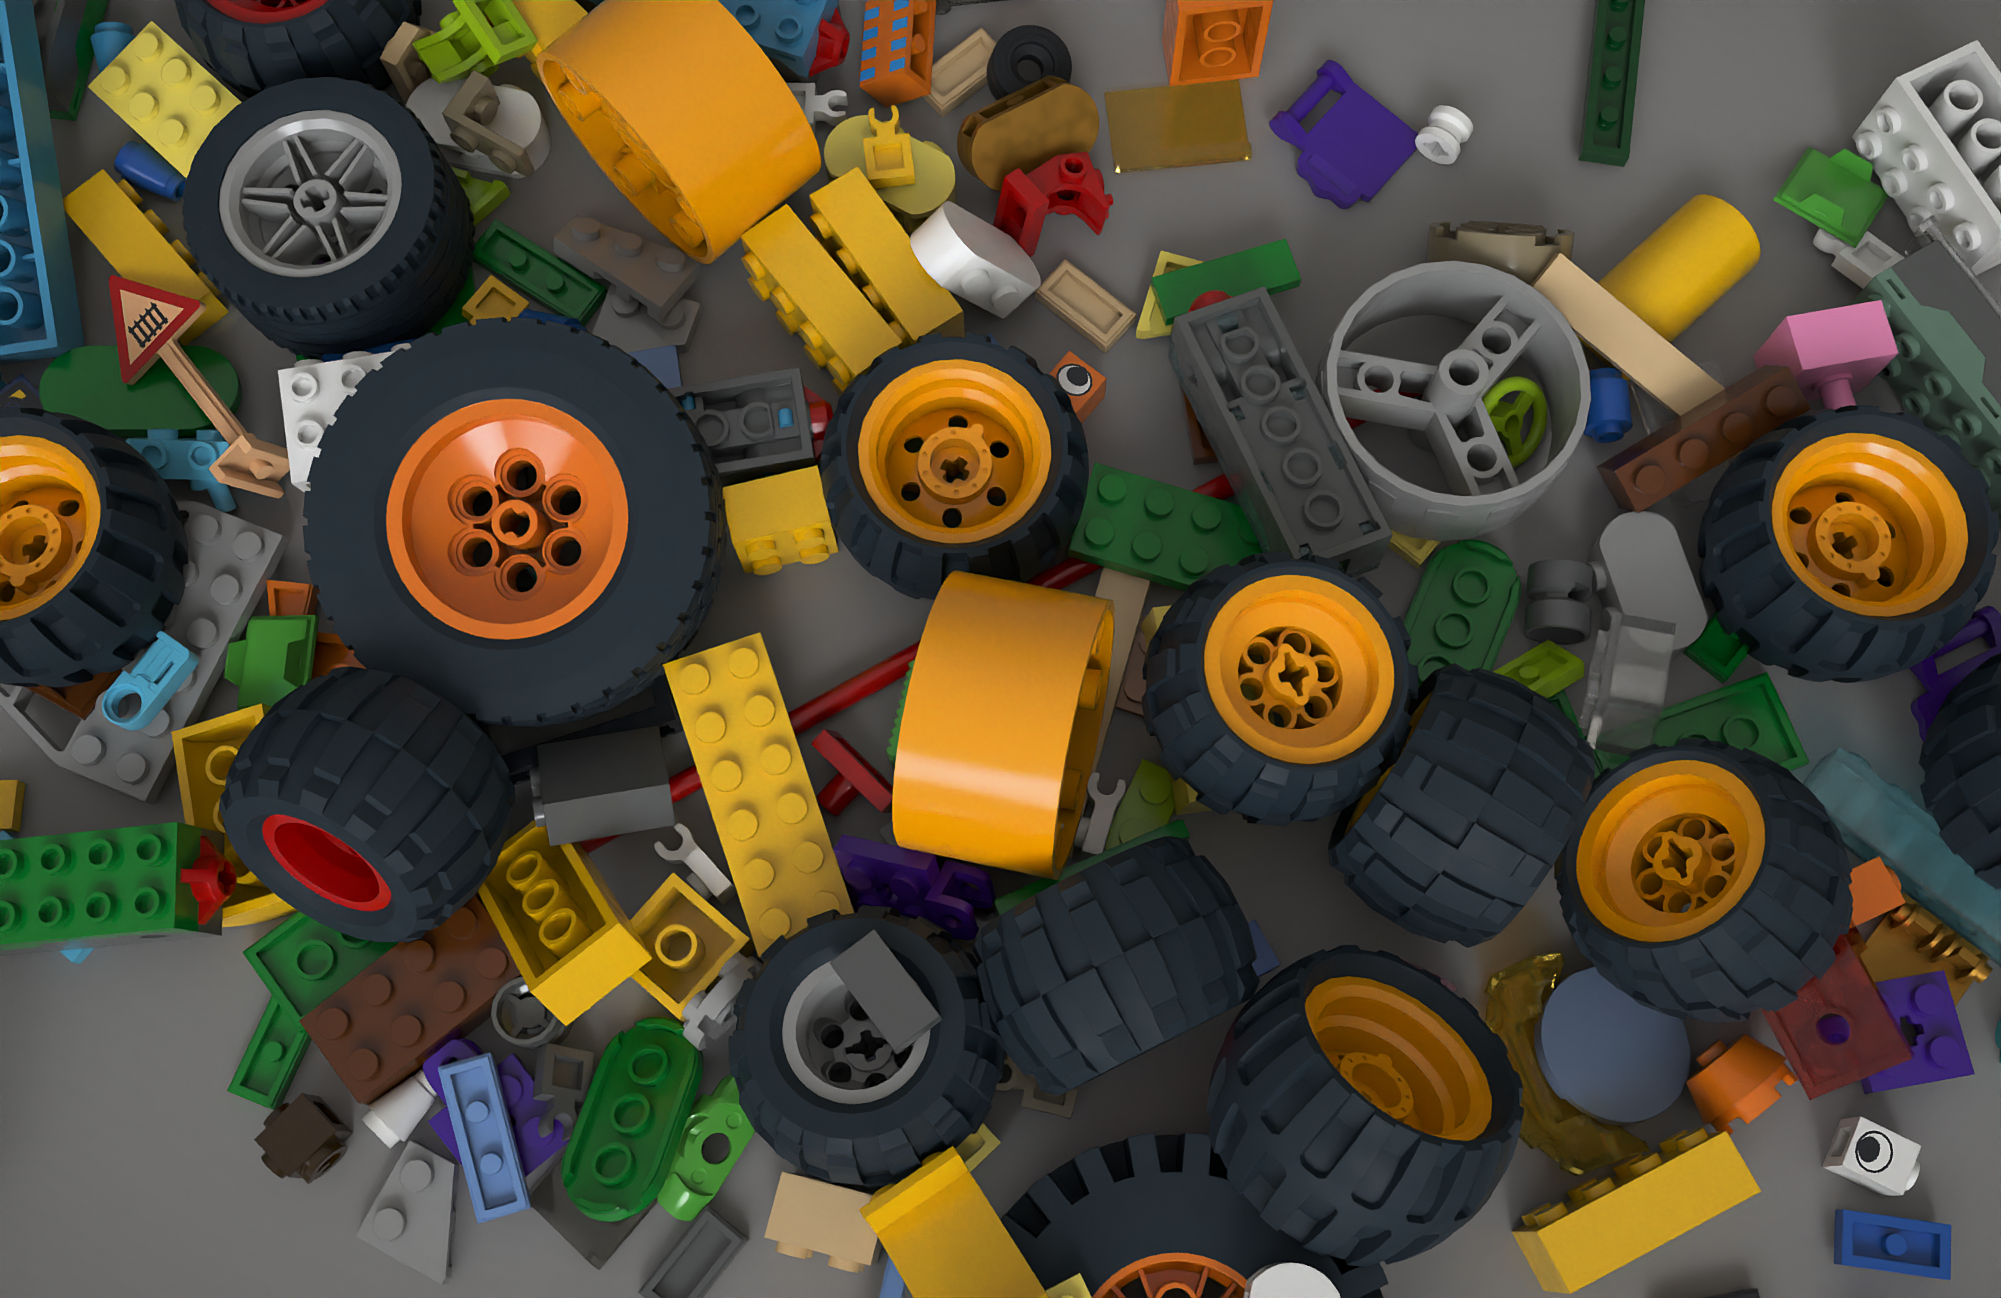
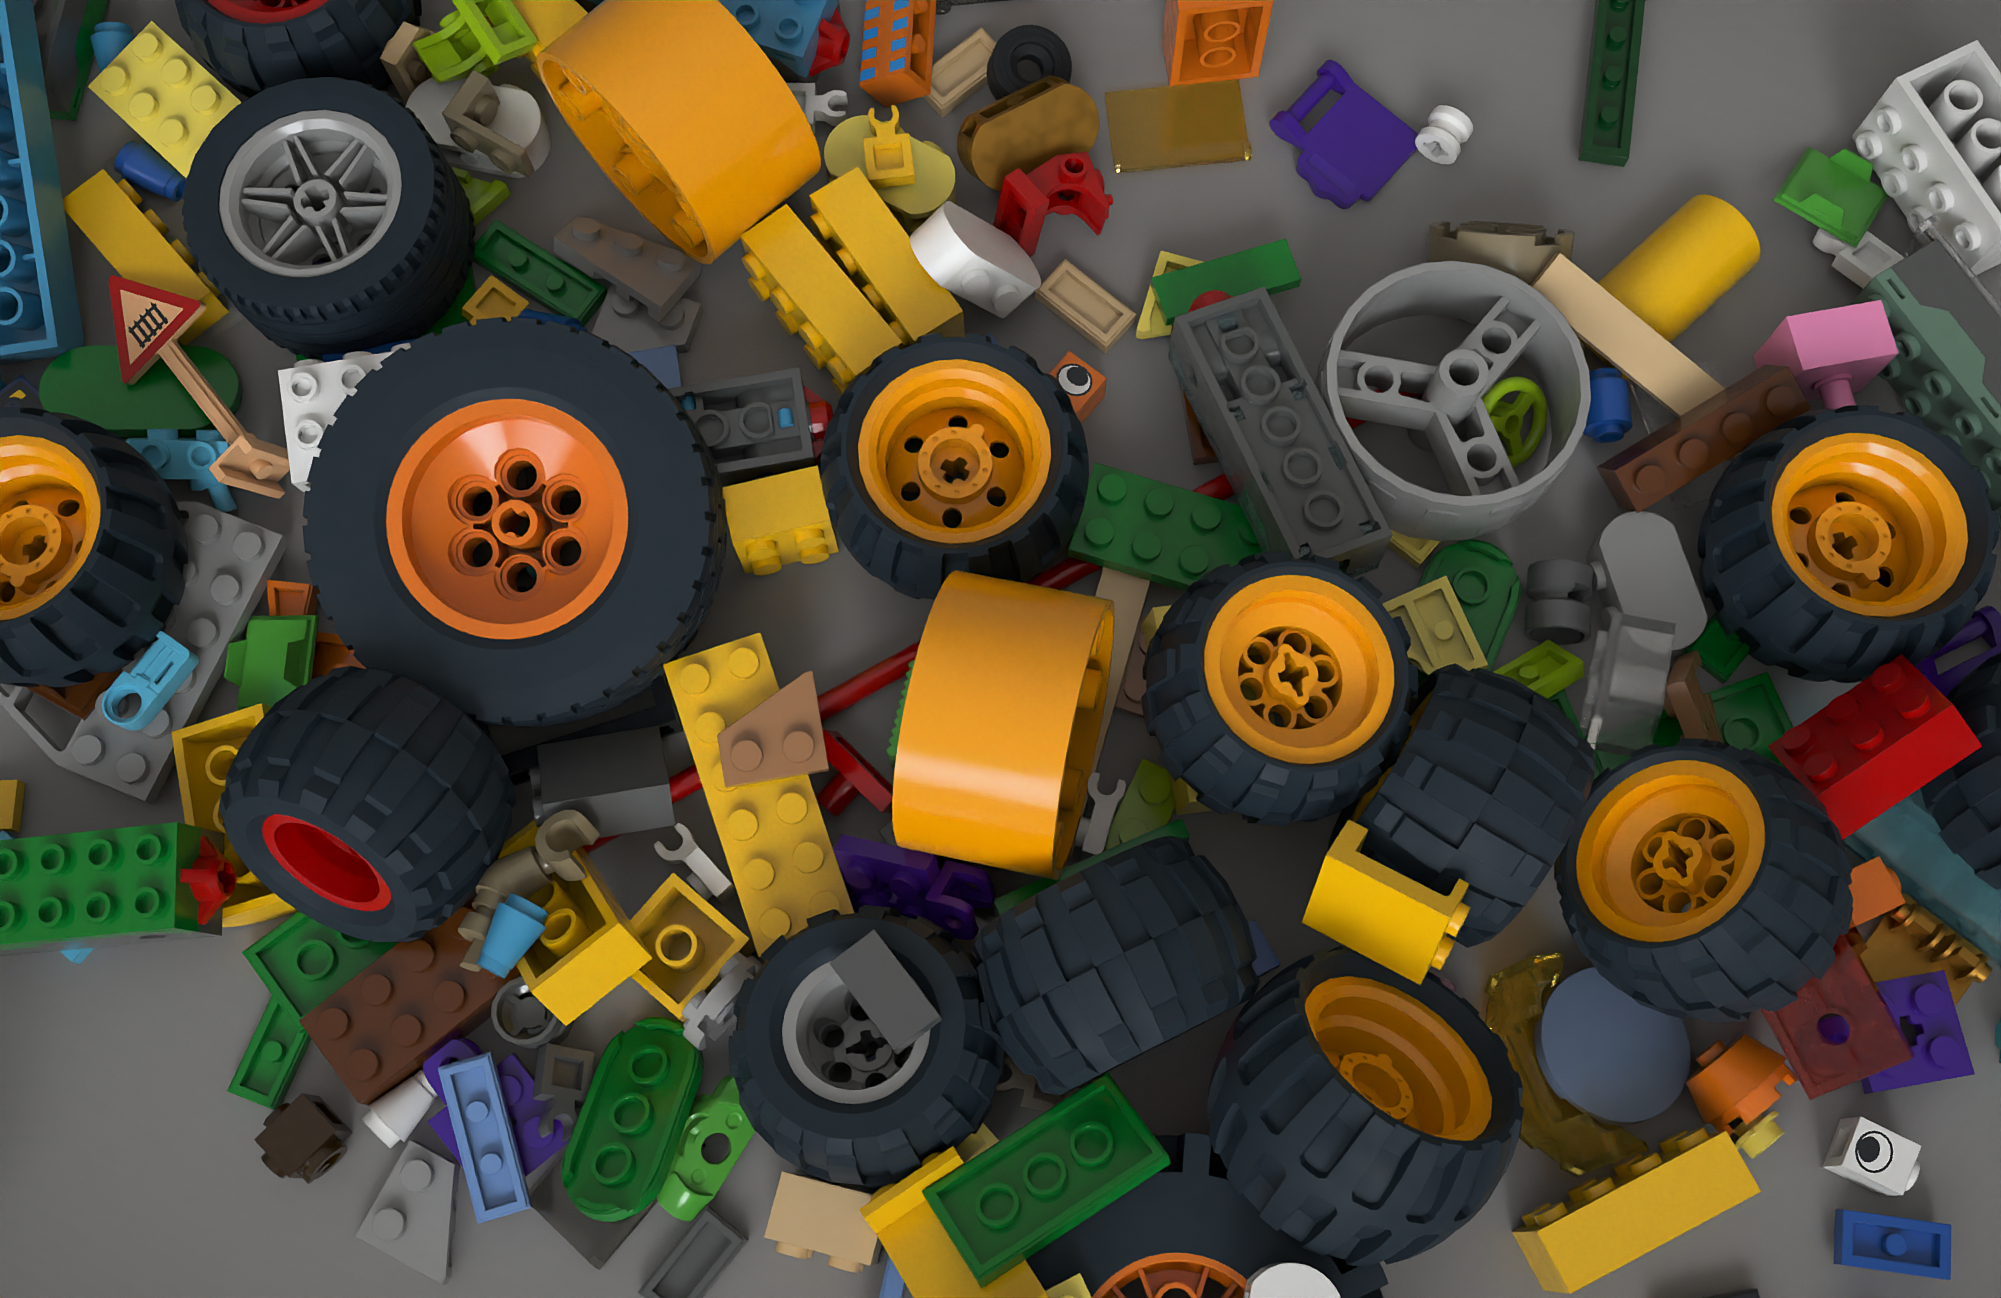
none -> dark tan piece [458,810,600,972]
none -> dark azure cone [476,893,548,979]
none -> medium nougat wing [717,671,829,788]
none -> green tile [922,1072,1171,1289]
none -> yellow panel [1301,819,1471,985]
none -> light yellow wing [1382,576,1489,676]
none -> medium nougat wing [1661,650,1724,743]
none -> light yellow plate [1733,1110,1785,1159]
none -> red brick [1768,654,1982,840]

